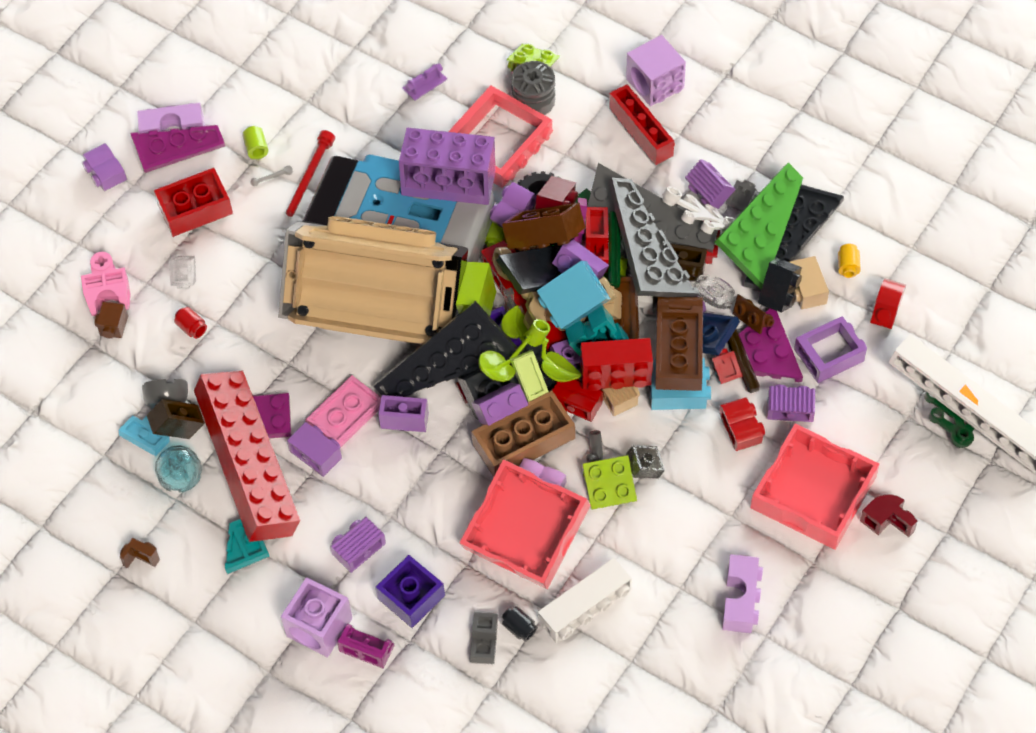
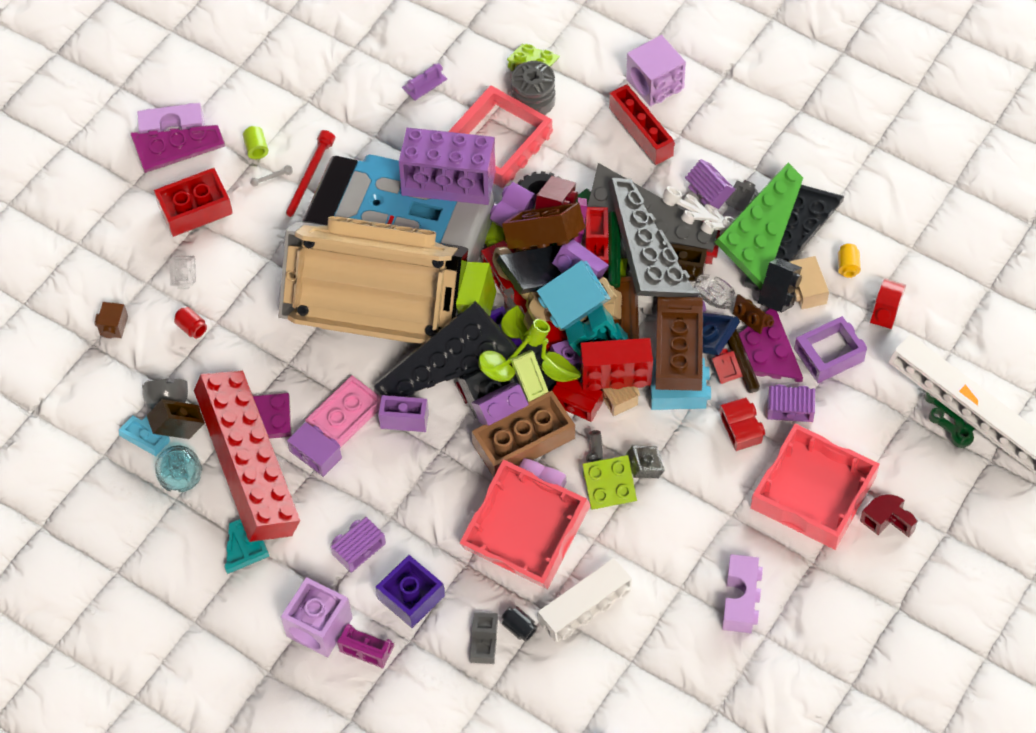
bright pink piece [81,252,131,316] -> none
medium lavender brick [82,143,127,191] -> none
reddish brown bracket [120,537,160,568] -> none

